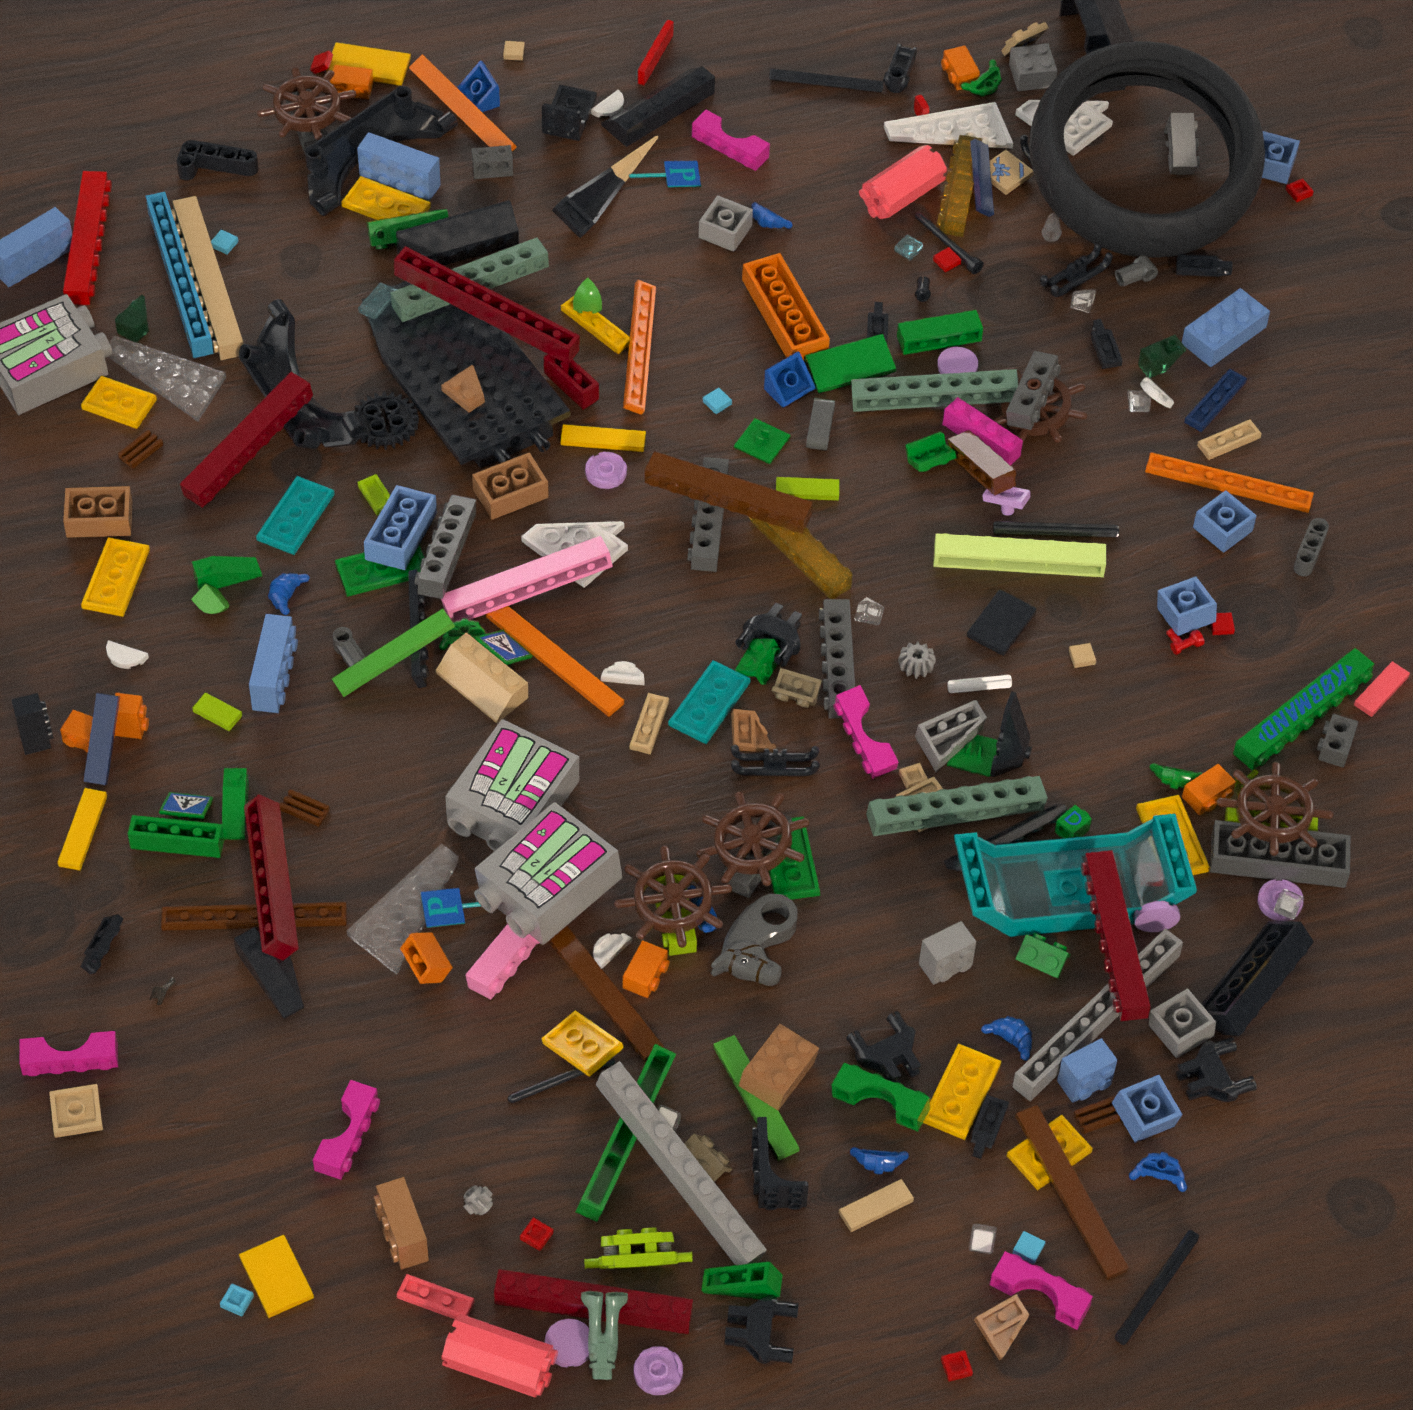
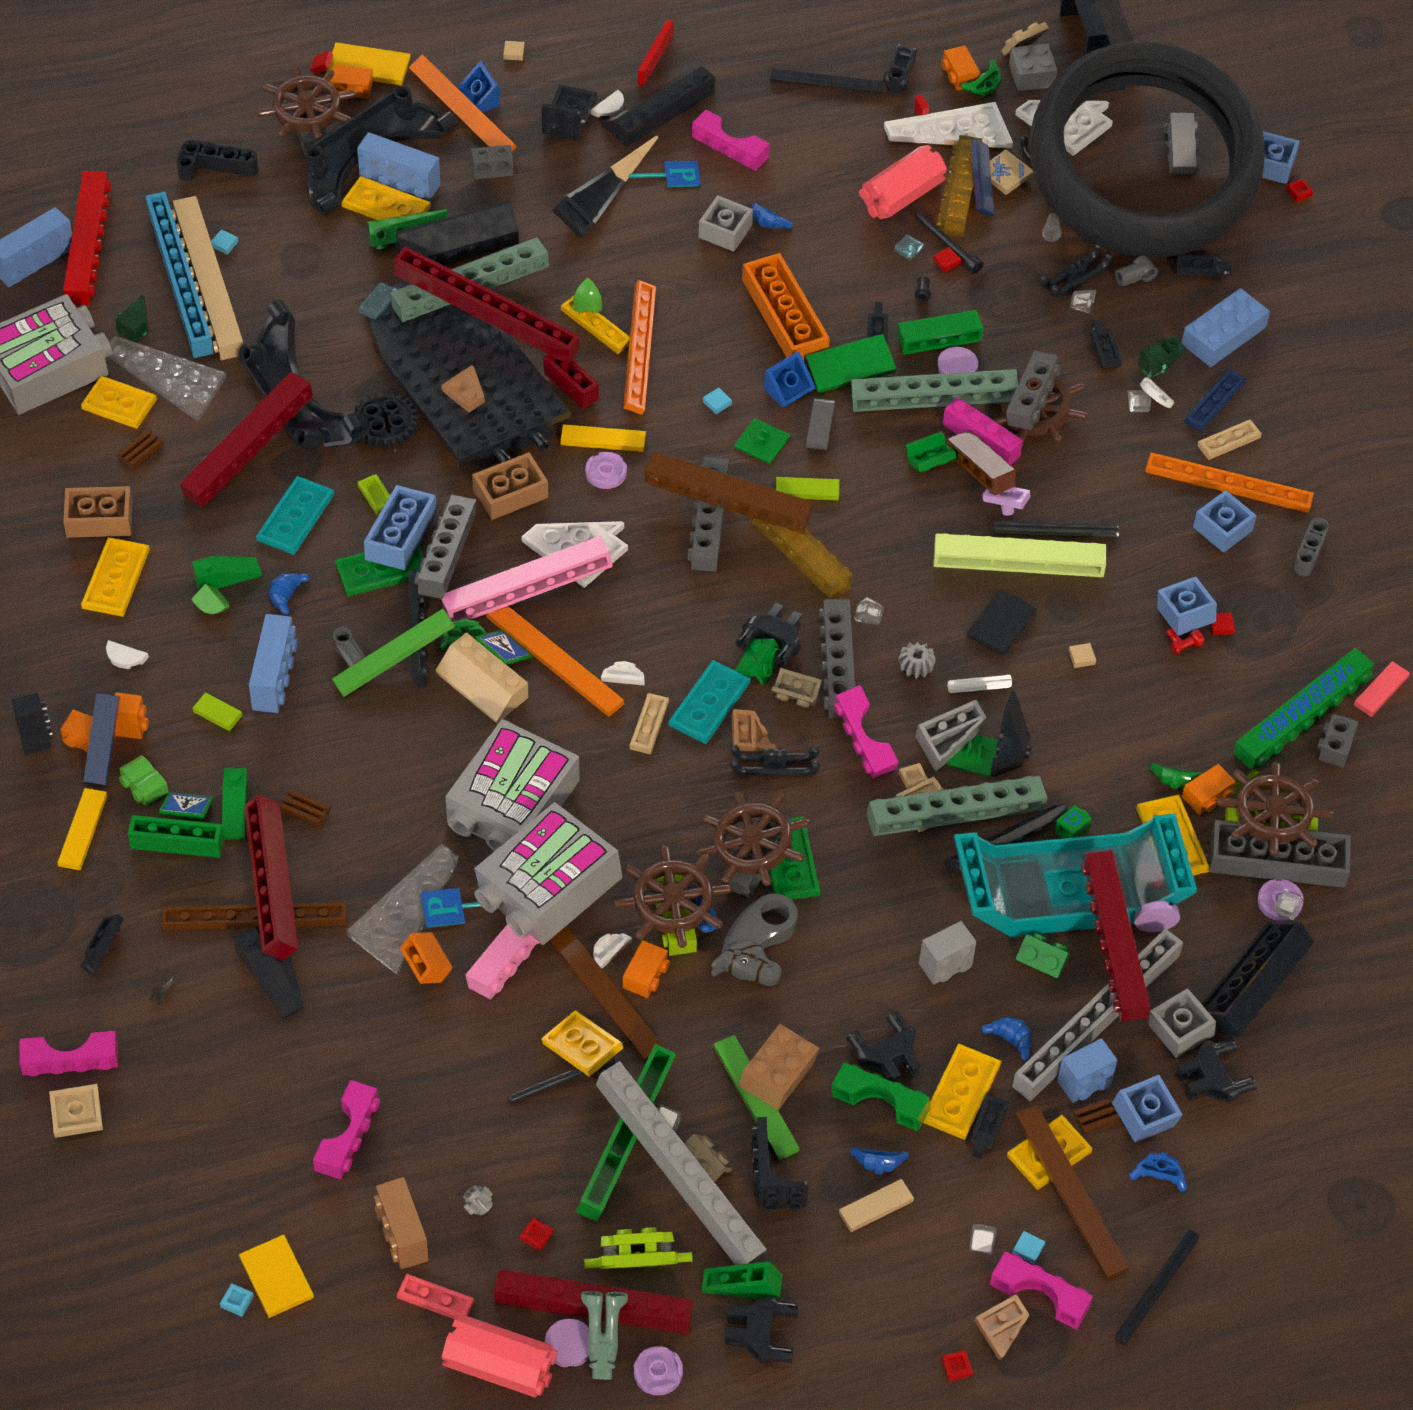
none -> bright green brick [119,755,169,806]

